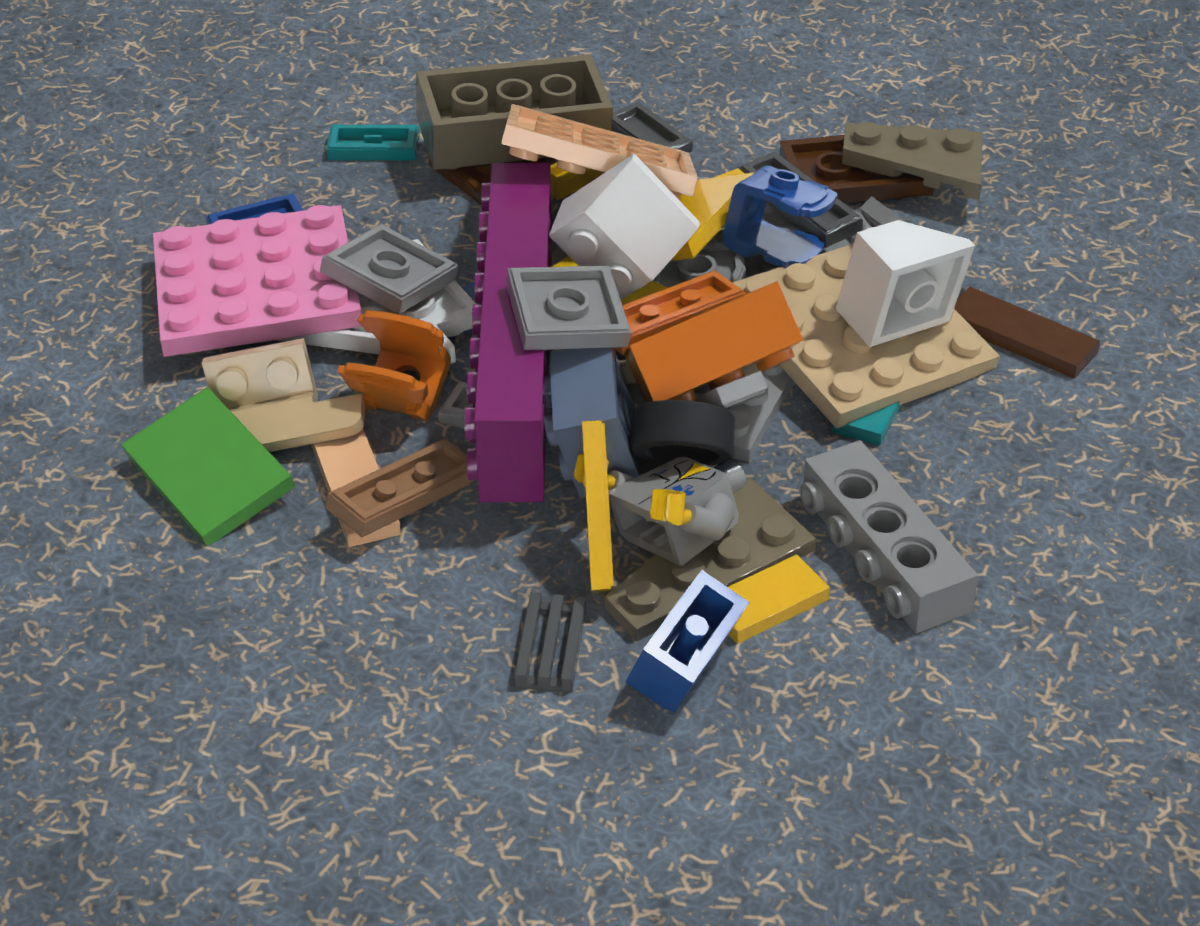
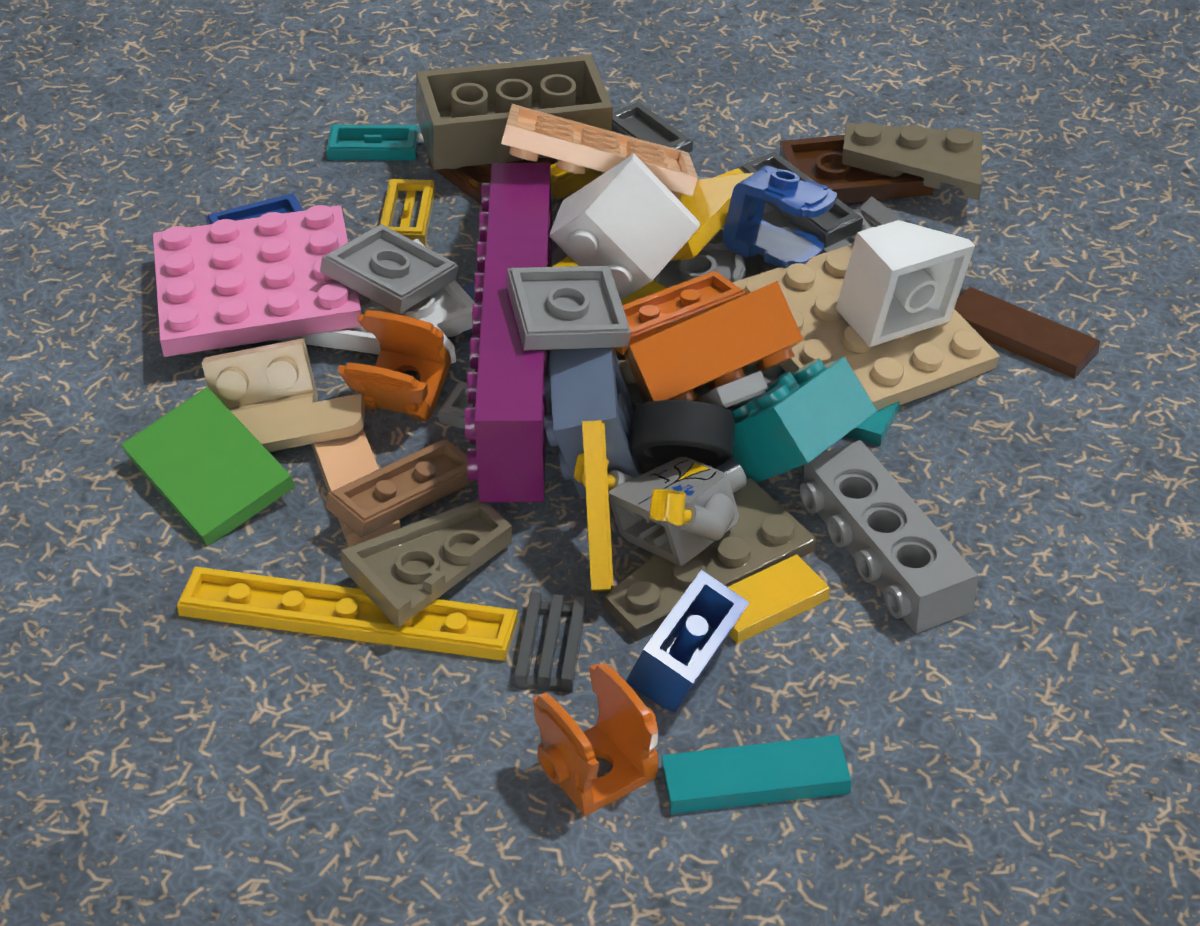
none -> yellow tile [177,566,518,661]
none -> dark tan wing [341,499,512,628]
none -> yellow tile [380,179,435,245]
none -> orange piece [533,663,658,816]
none -> teal tile [661,735,852,814]
none -> teal brick [730,357,877,483]

